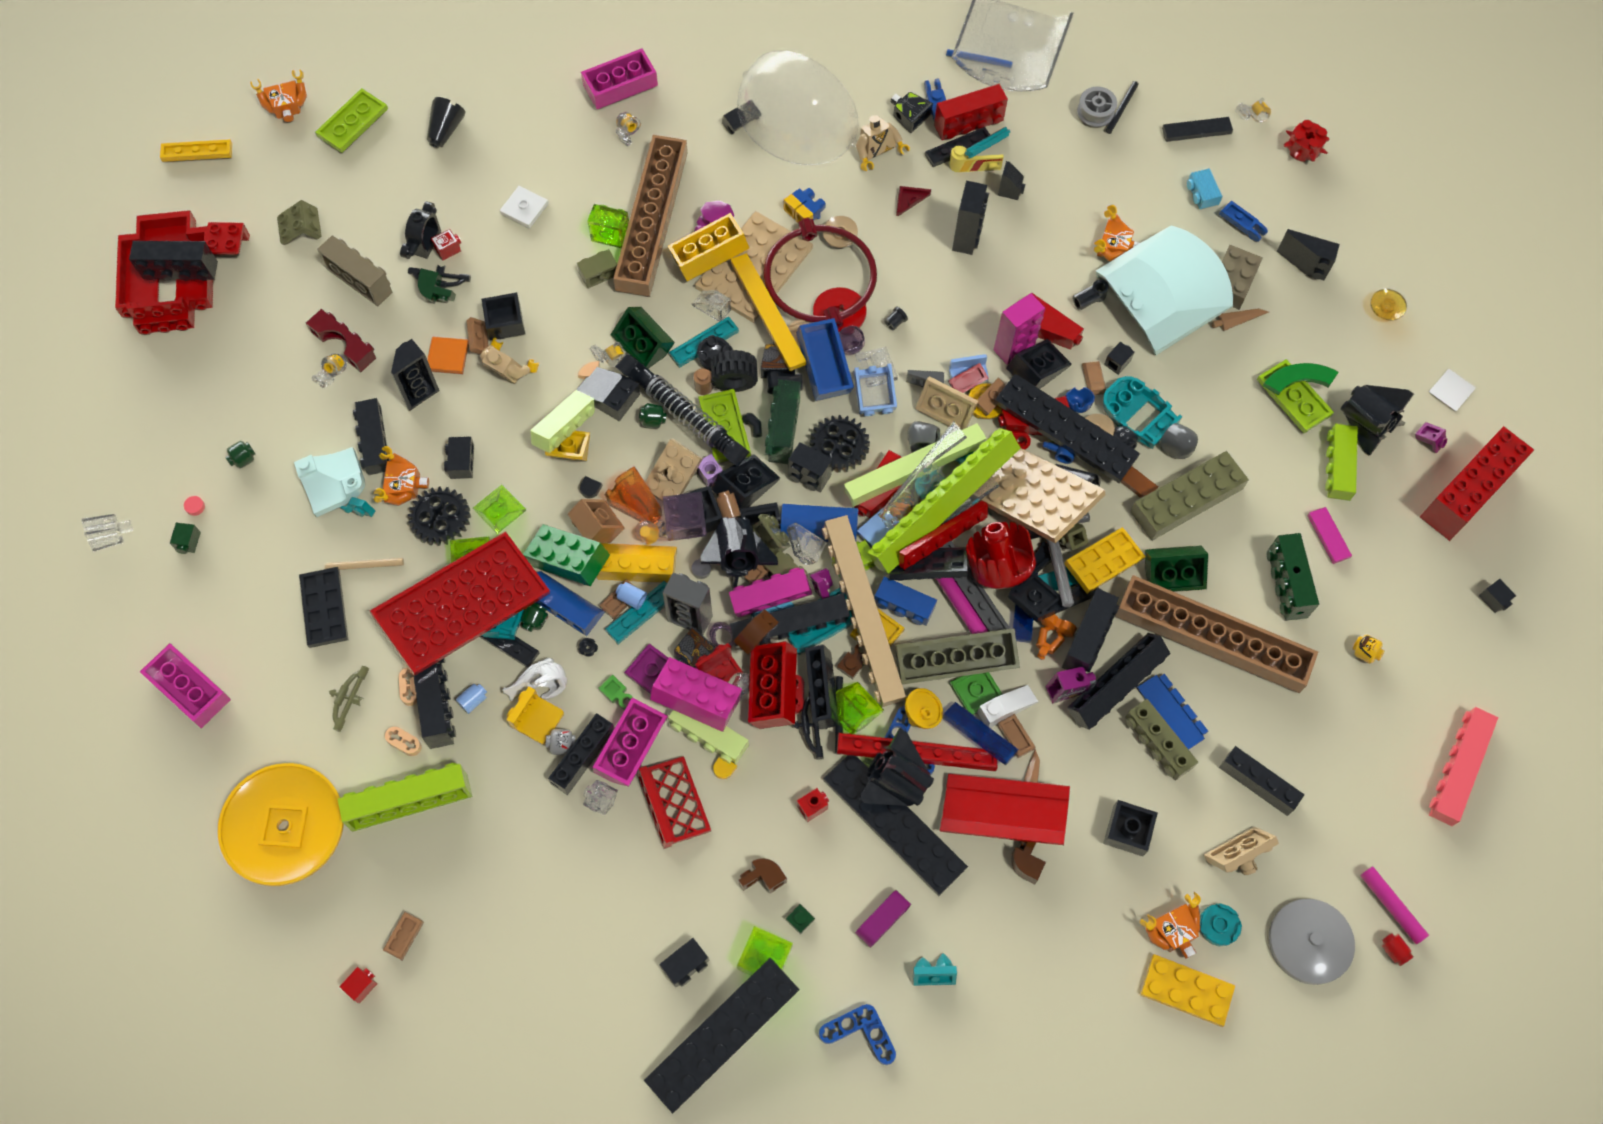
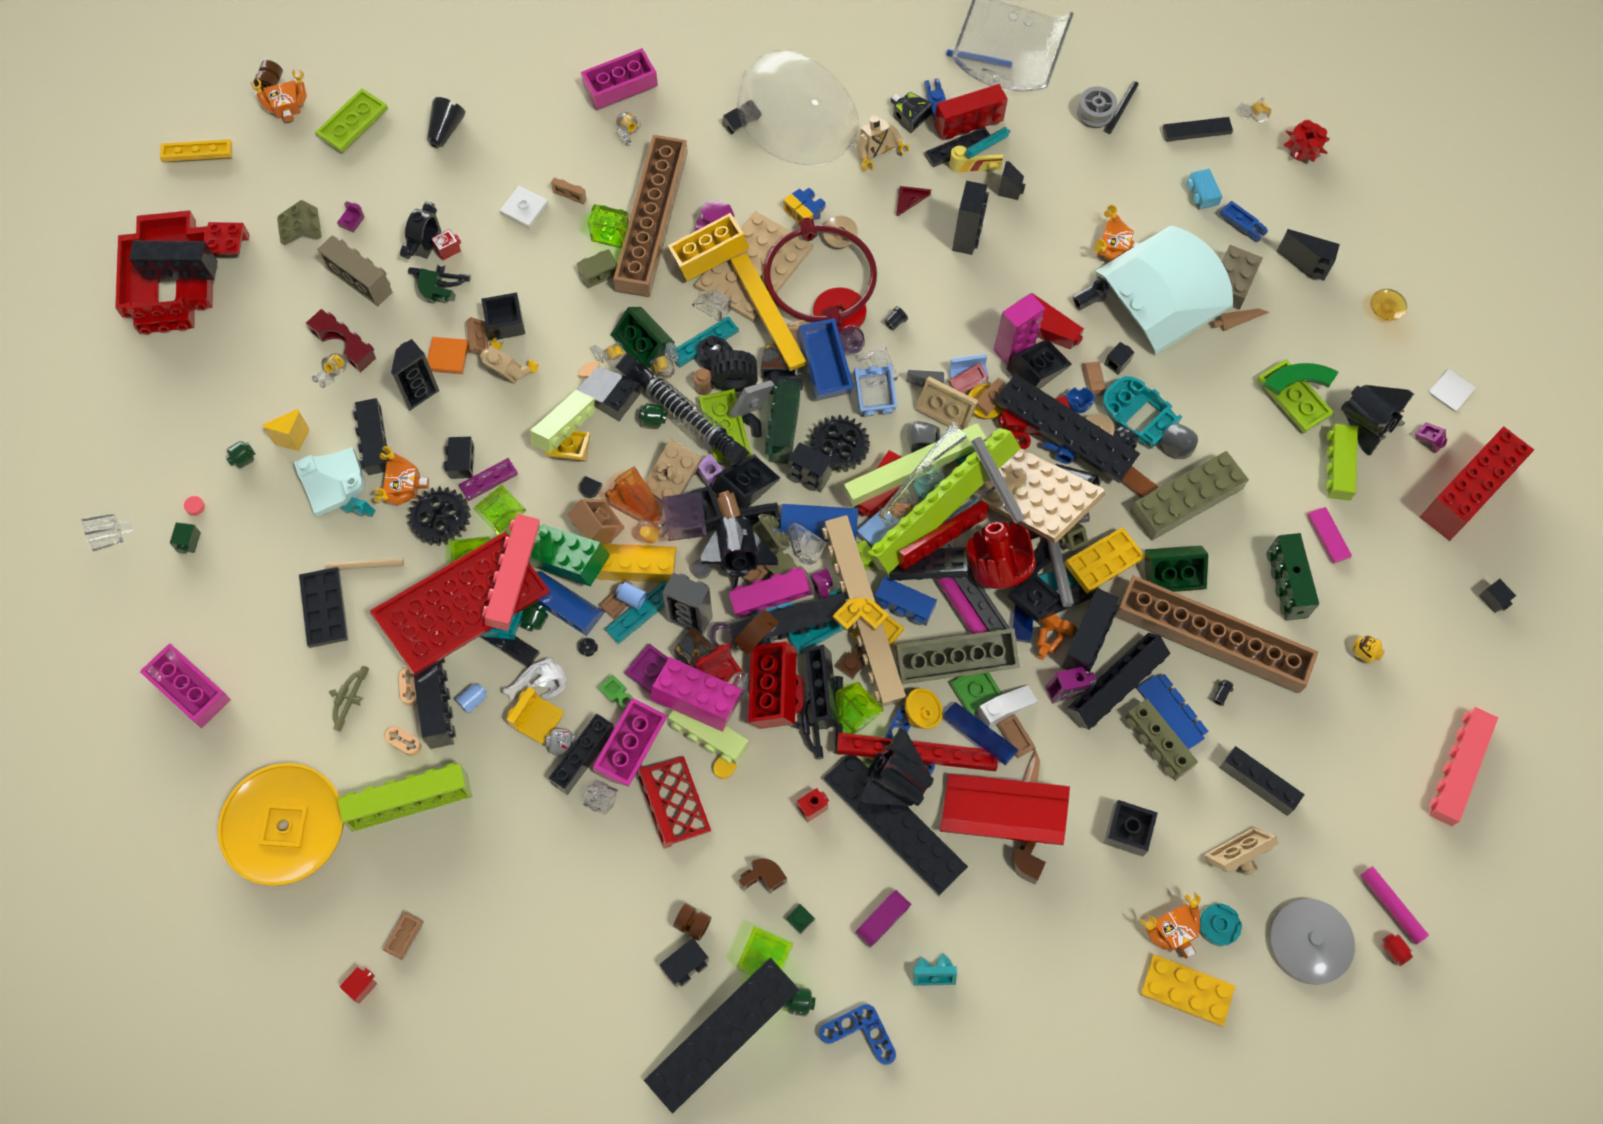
none -> reddish brown wheel [253,60,283,91]
none -> yellow slope [262,409,309,451]
none -> magenta bracket [337,201,365,233]
none -> magenta tile [459,458,518,501]
none -> coral brick [482,513,540,631]
none -> medium nougat plate [551,177,587,205]
none -> clear piece [650,342,679,380]
none -> reddish brown wheel [673,903,712,941]
none -> light grey plate [730,380,775,418]
none -> dark green head [783,987,816,1017]
none -> yellow plate [832,598,889,631]
none -> light grey axle [971,437,1024,524]
none -> black pin [1212,680,1234,706]

